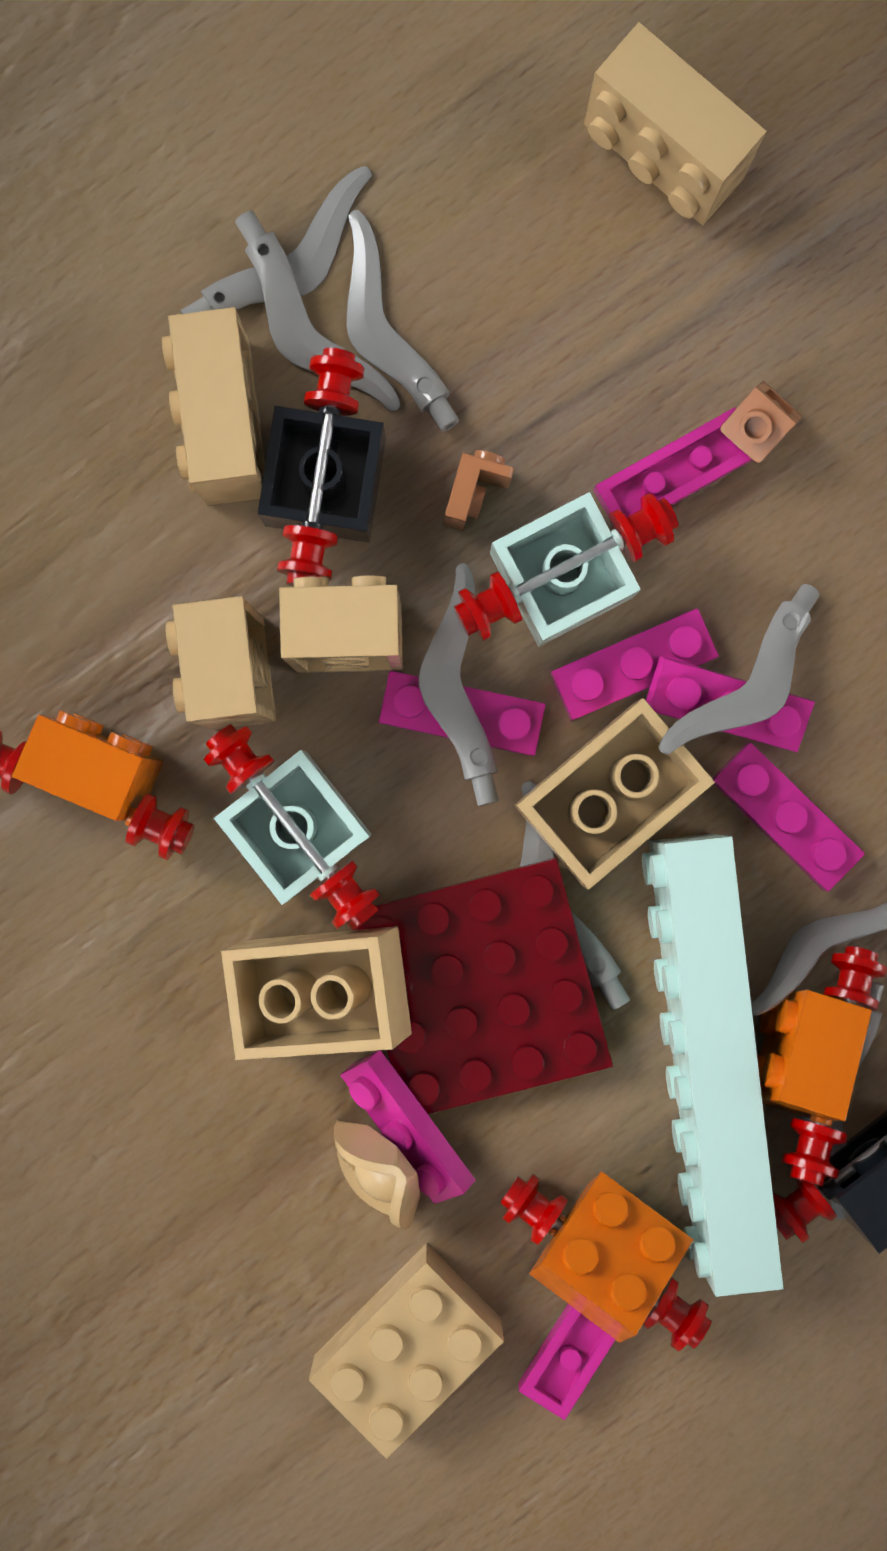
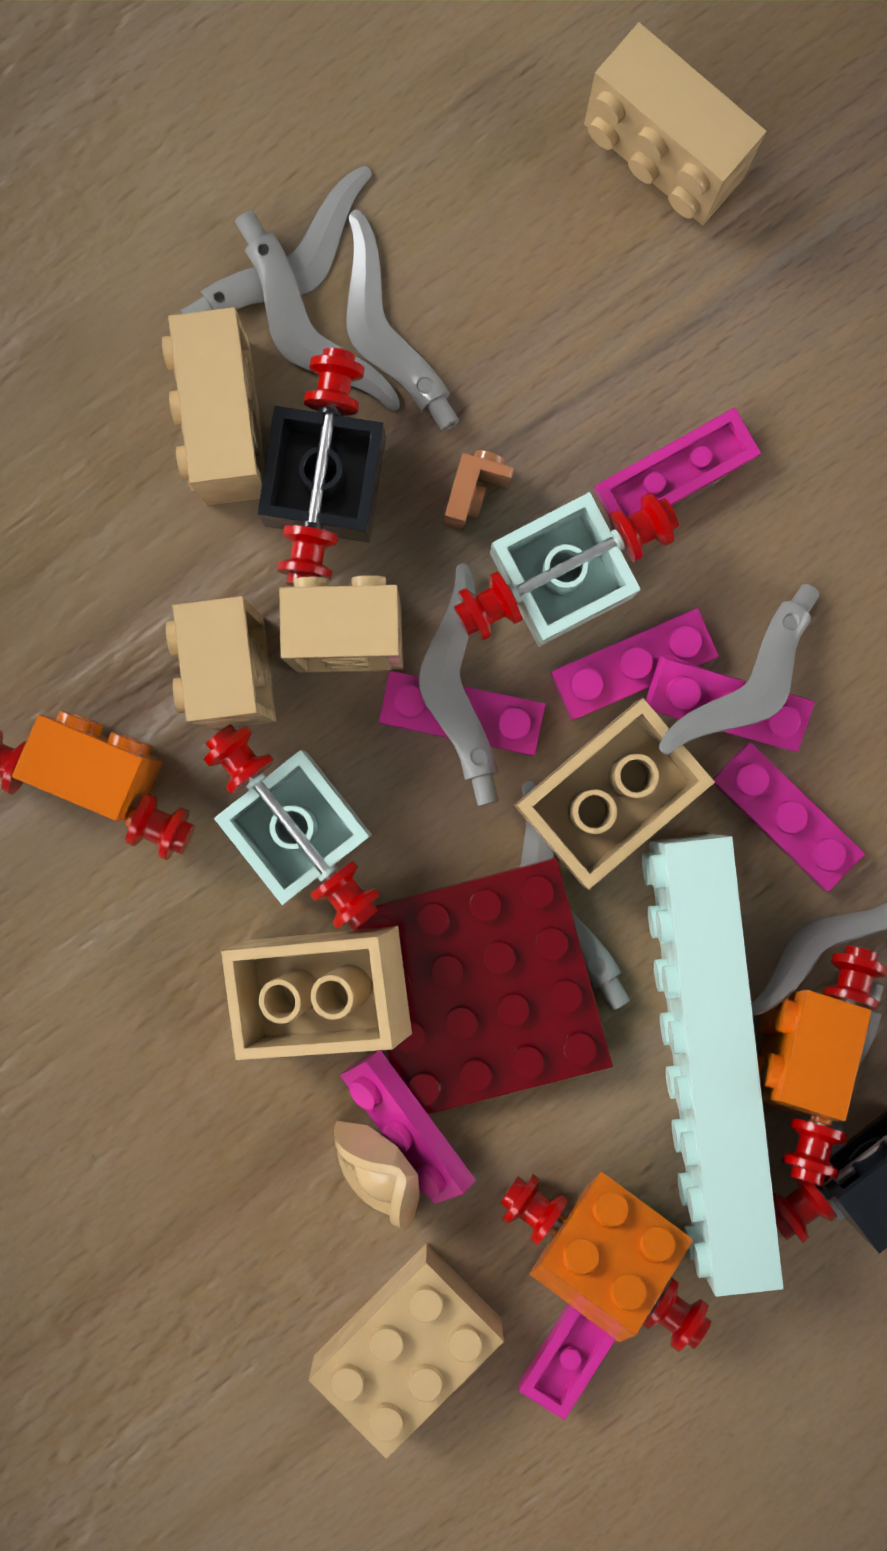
nougat bracket [721,381,802,463] -> none

